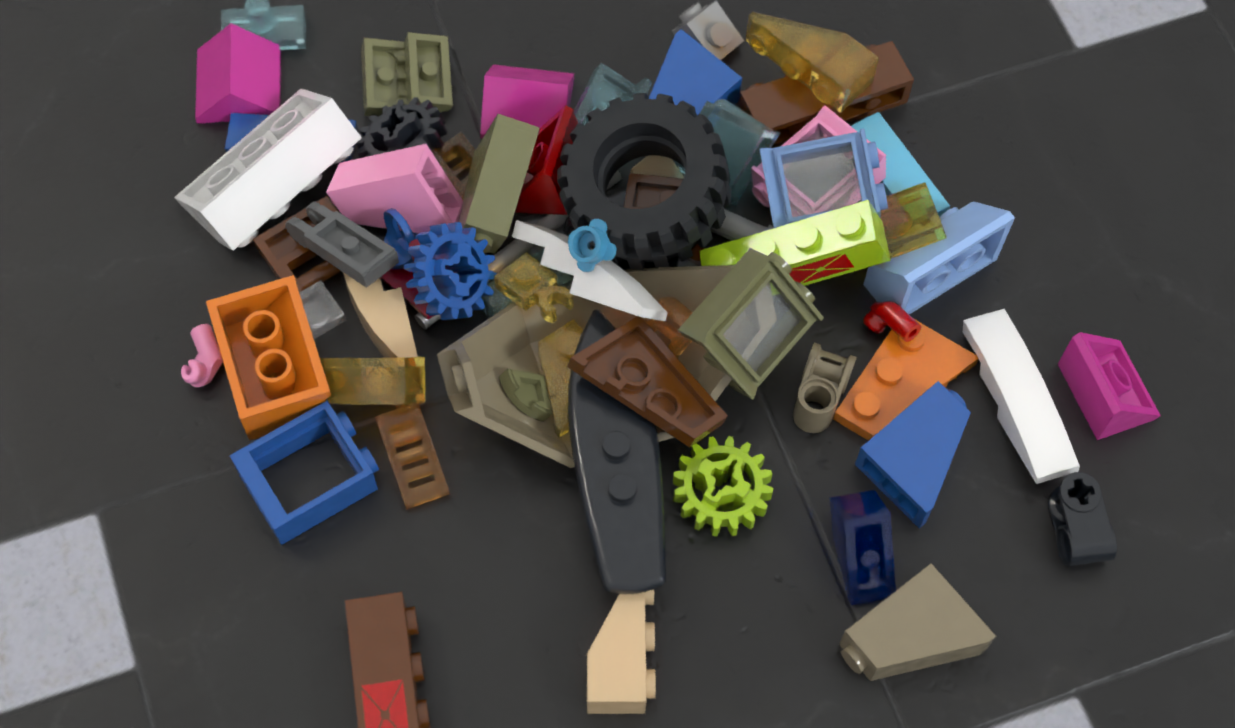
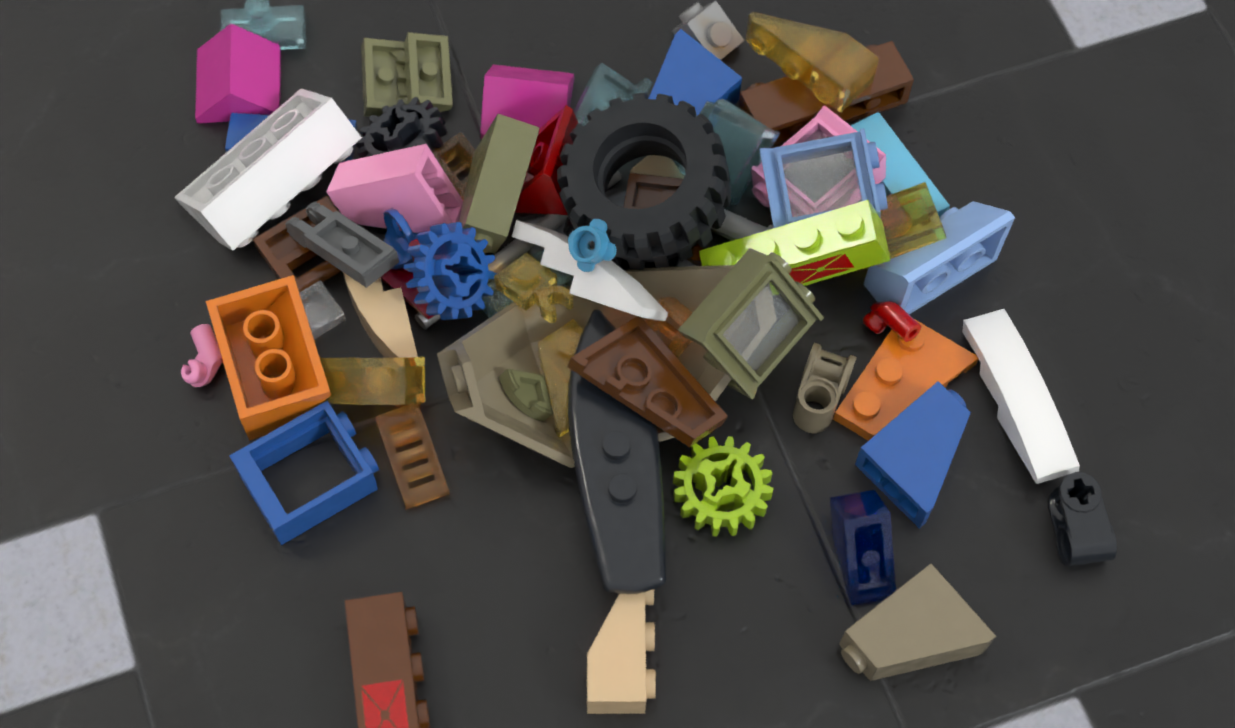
dark pink slope [1058,332,1161,440] -> none

